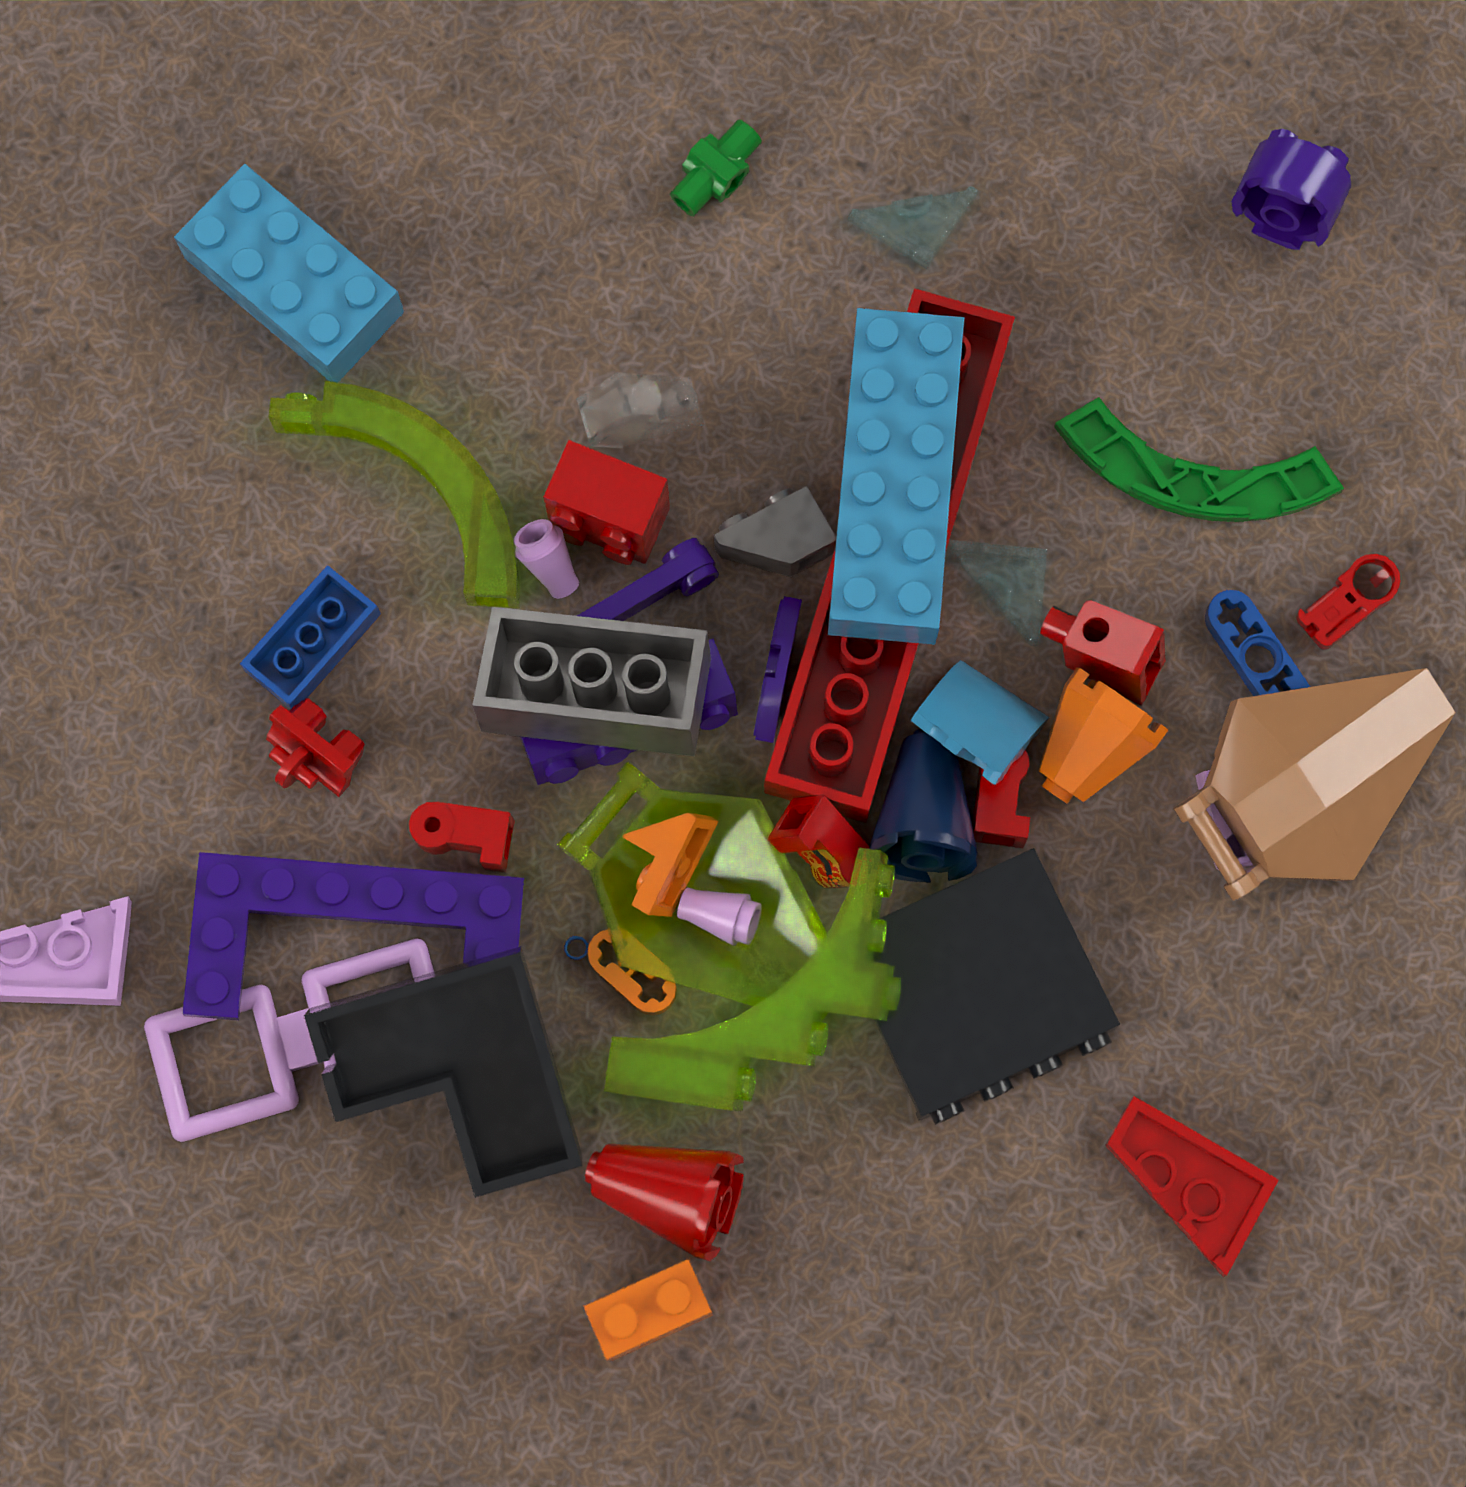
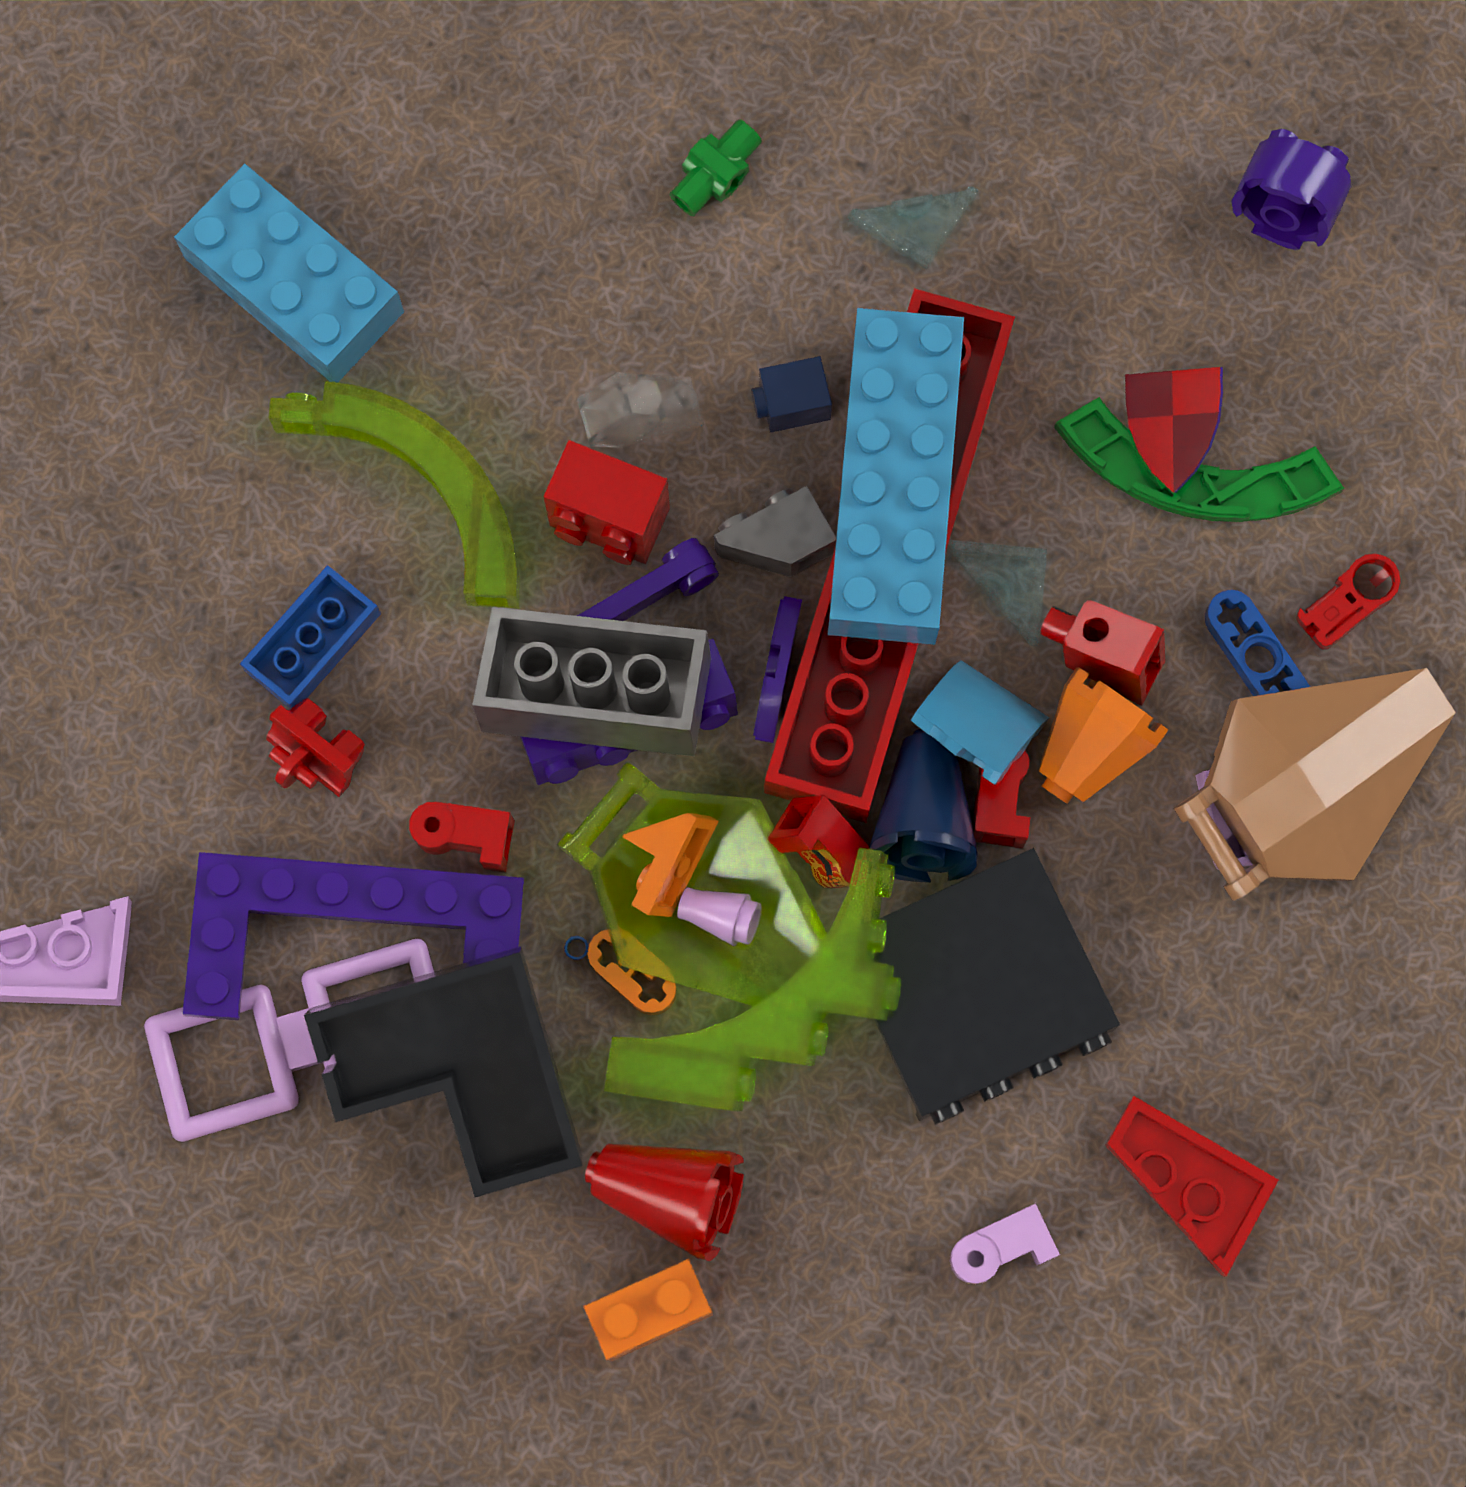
lavender cone [514,519,579,599] -> none
none -> dark blue brick [751,356,832,433]
none -> lavender leg [950,1204,1060,1284]
none -> shield [1125,367,1223,493]

